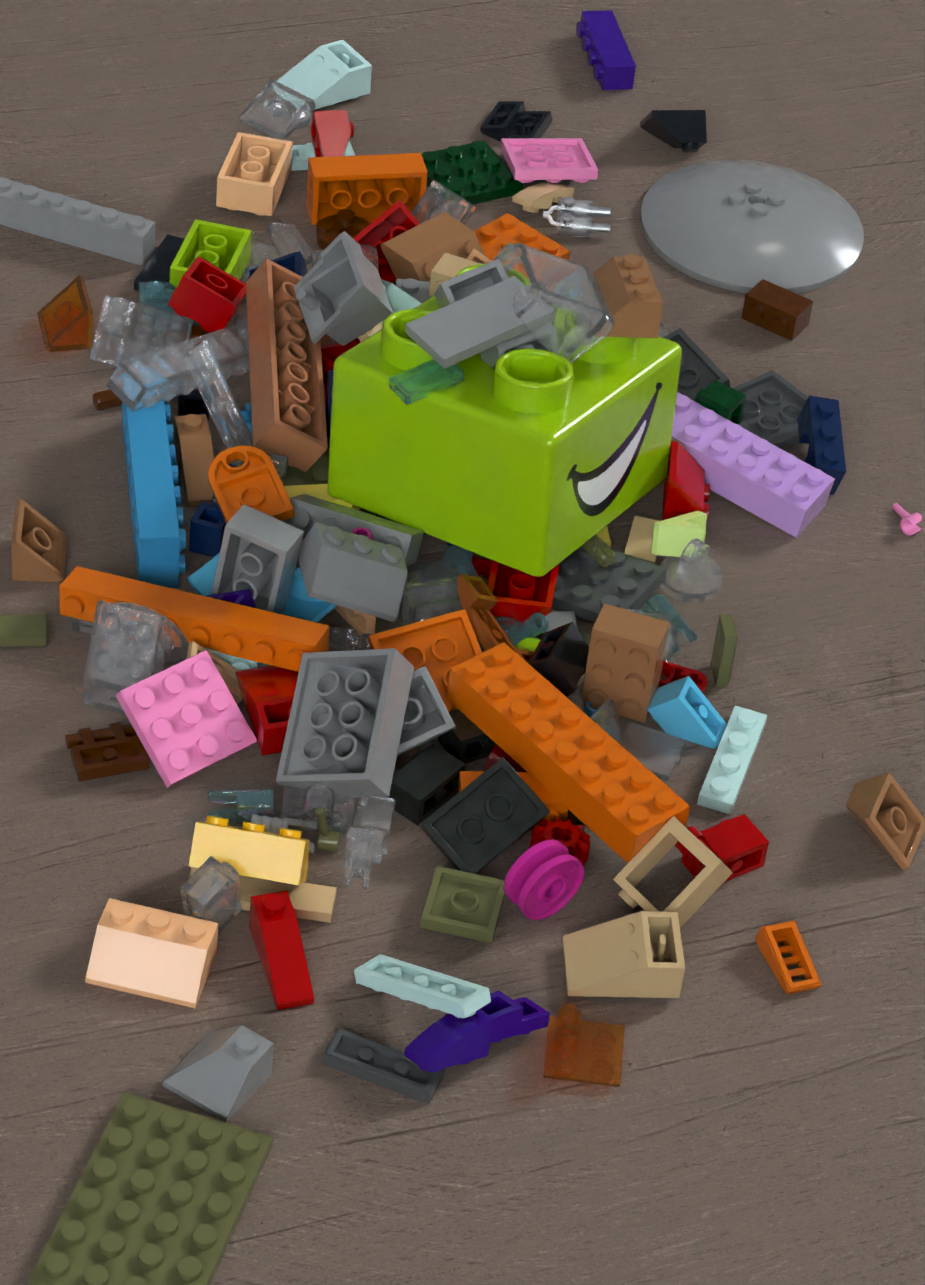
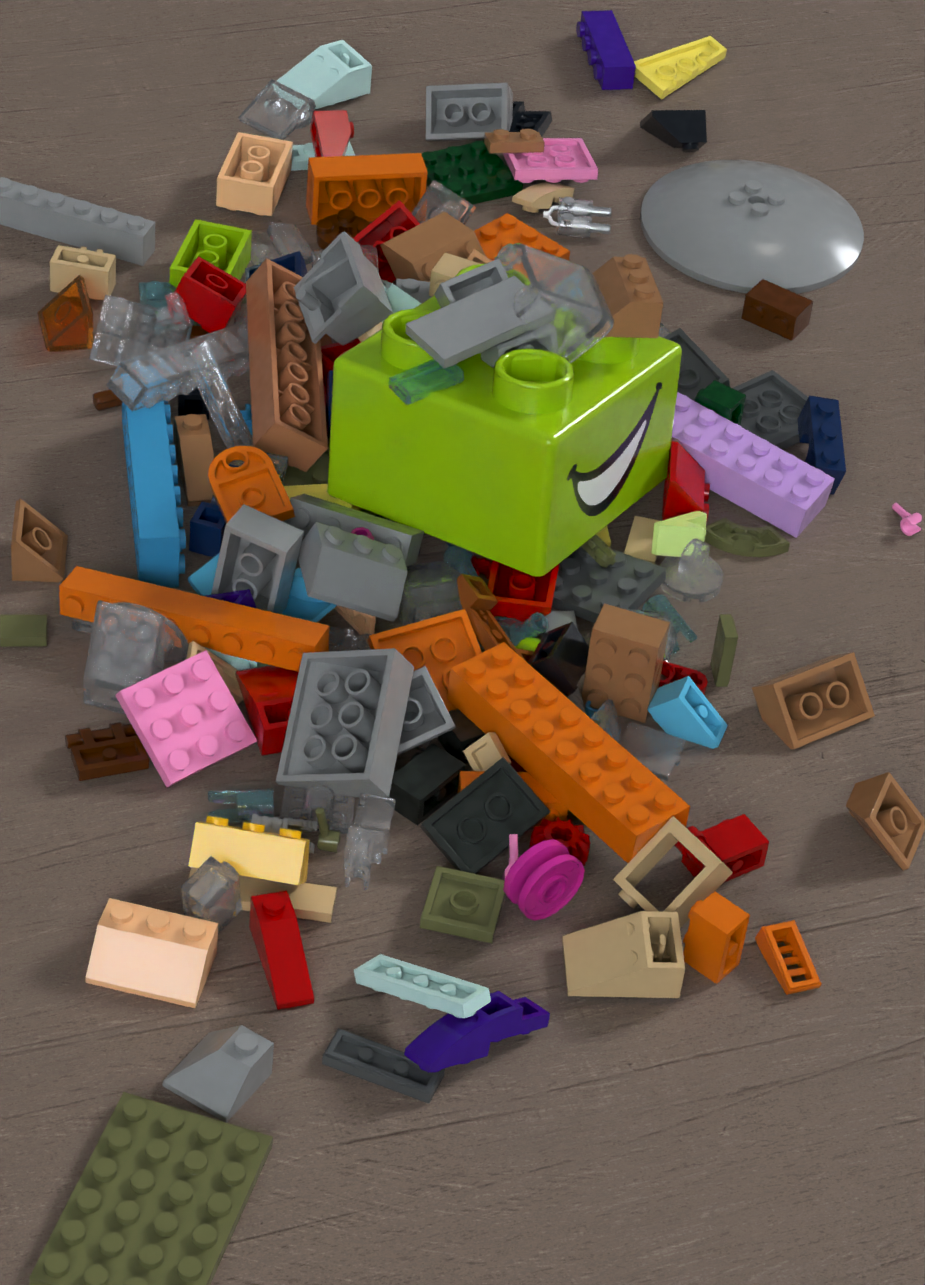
black tile [134,234,185,297] -> none
clear orange hinge [543,1003,624,1087] -> none
light aqua plate [697,706,768,815] -> none
none -> tan brick [50,245,116,301]
none -> clear tile [155,292,192,331]
none -> light grey slope [425,83,513,141]
none -> tan plate [463,732,512,771]
none -> medium nougat plate [484,129,545,153]
none -> bright pink hand [502,834,518,880]
none -> light yellow wing [634,36,727,100]
none -> orange brick [683,891,750,984]
none -> olive tile [704,518,790,557]
none -> medium nougat slope [752,652,875,750]

